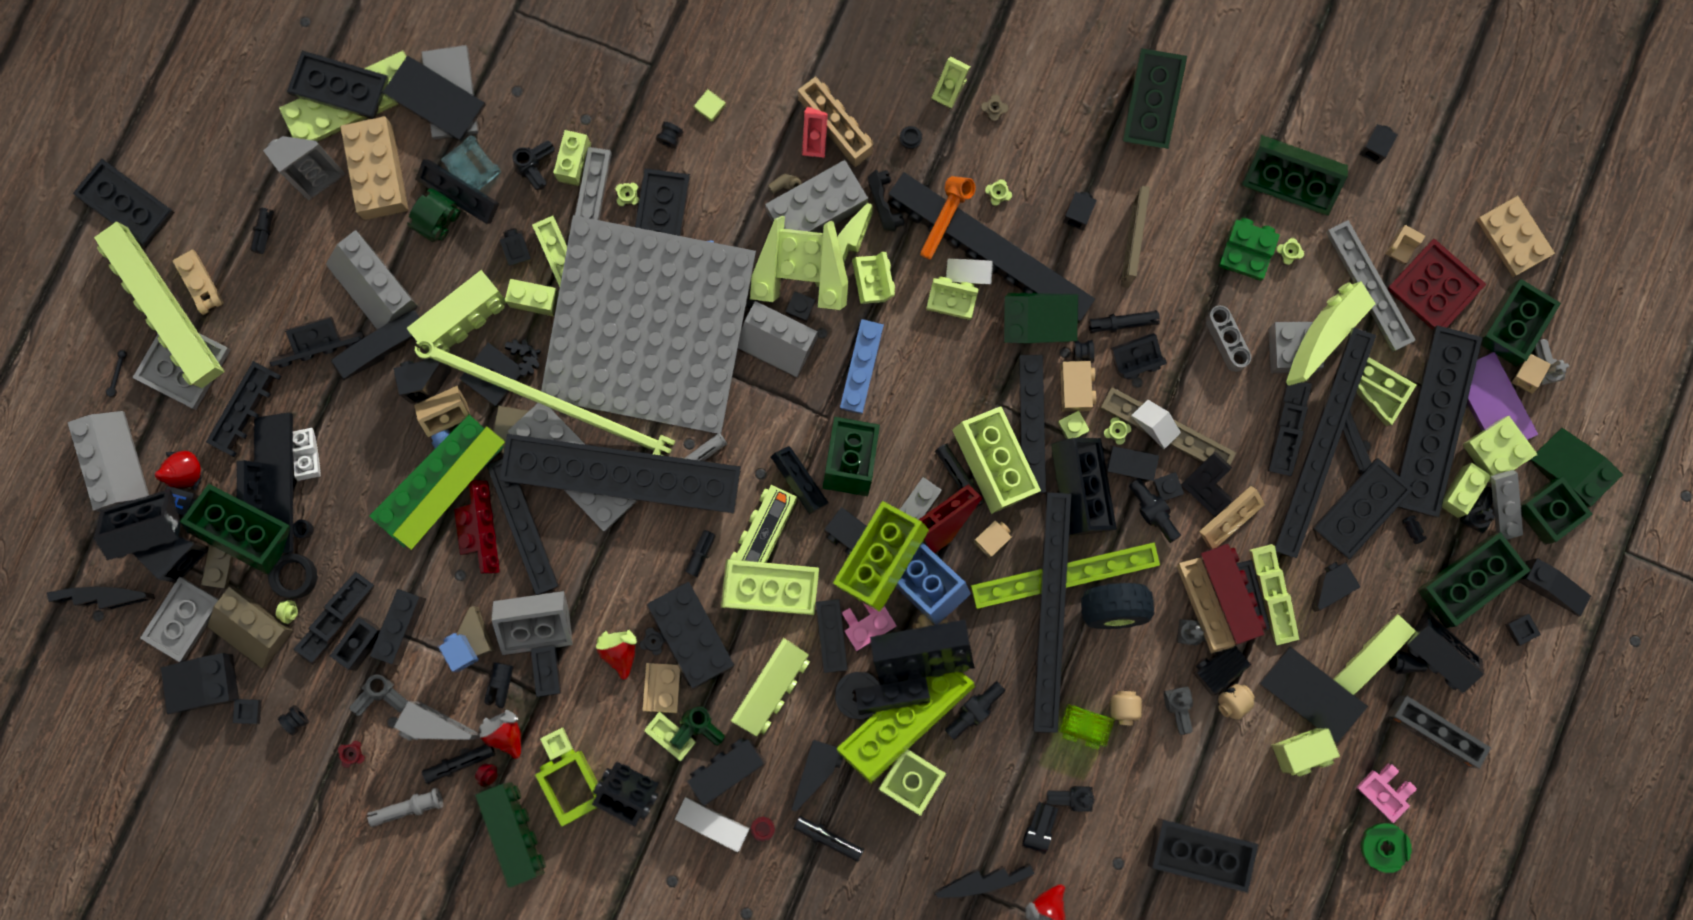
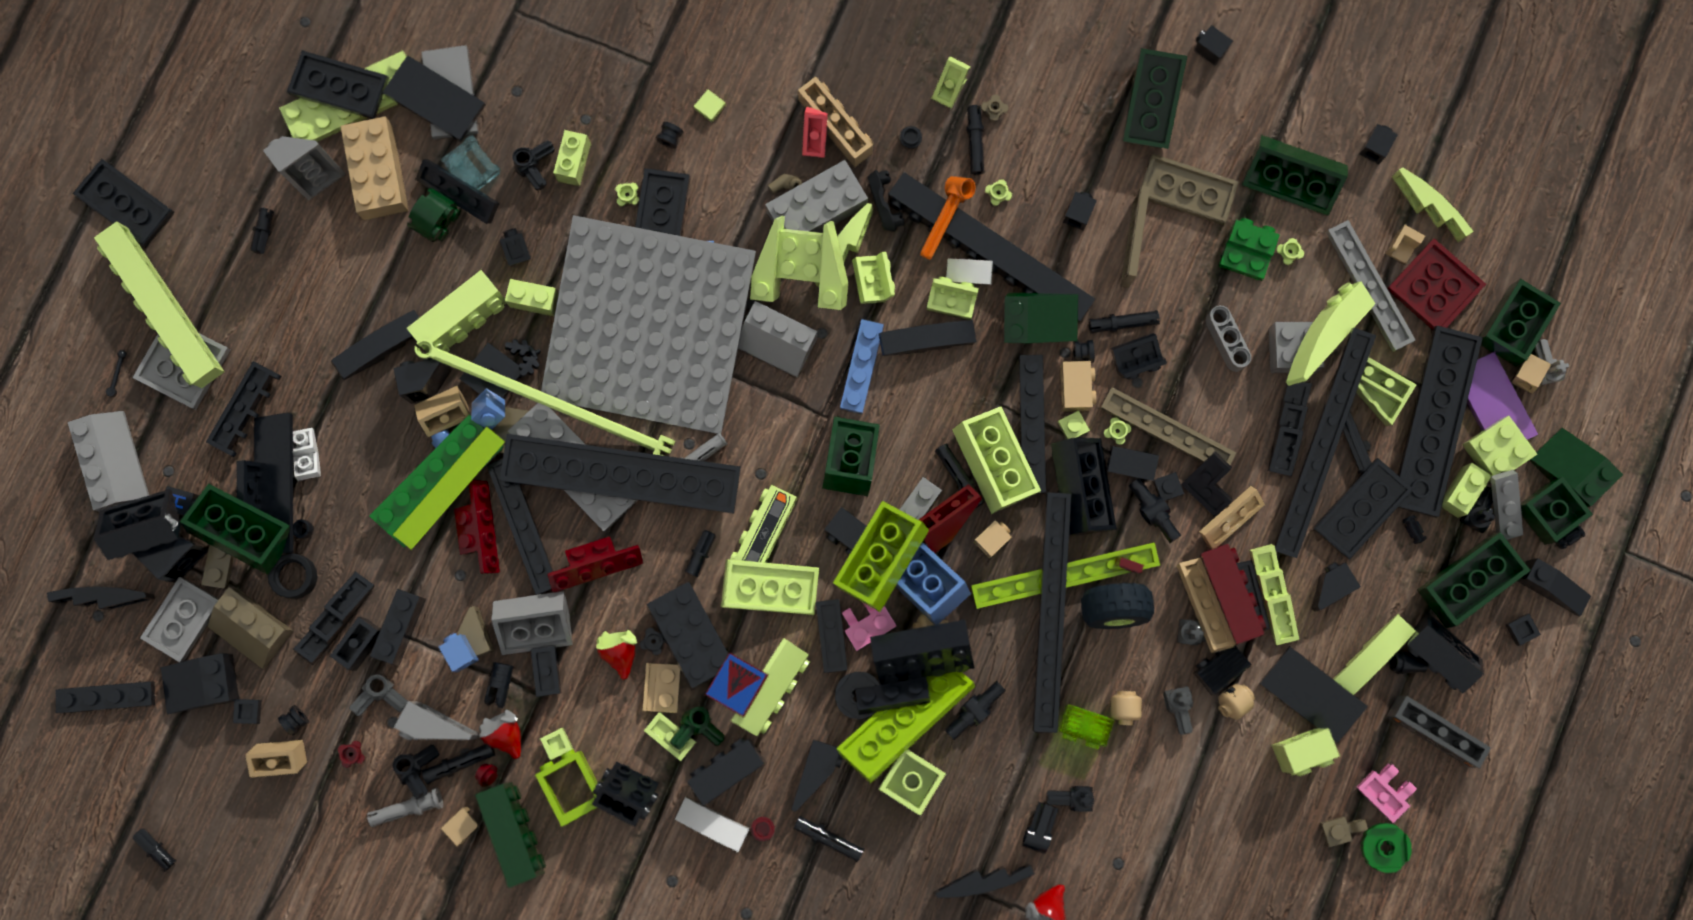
red hat [154,451,202,491] -> none
tan plate [172,249,224,315] -> none
black bracket [269,316,364,368] -> none
yellowish green plate [276,600,298,624] -> none
light grey slope [326,230,418,330] -> none
yellowish green plate [532,216,567,287] -> none
light grey plate [575,147,612,220] -> none
black plate [770,446,829,515] -> none
black plate [785,291,816,322] -> none
white slope [1131,400,1181,449] -> none
black brick [1147,818,1259,893] -> none
tan plate [1476,196,1555,277] -> none
none -> black plate [56,681,155,713]
none -> black axle [133,828,177,872]
none -> tan brick [246,740,307,777]
none -> black axle [392,745,440,799]
none -> tan panel [441,807,479,846]
none -> medium blue brick [471,388,505,430]
none -> dark red bracket [547,536,643,592]
none -> piece [705,652,769,717]
none -> black slope [879,320,977,356]
none -> black pin [966,105,985,175]
none -> dark red tile [1115,557,1144,574]
none -> dark tan tile [1141,153,1239,225]
none -> black brick [1194,25,1233,66]
none -> dark tan plate [1320,816,1368,847]
none -> yellowish green slope [1392,167,1474,242]
none -> black piece [1555,526,1585,549]

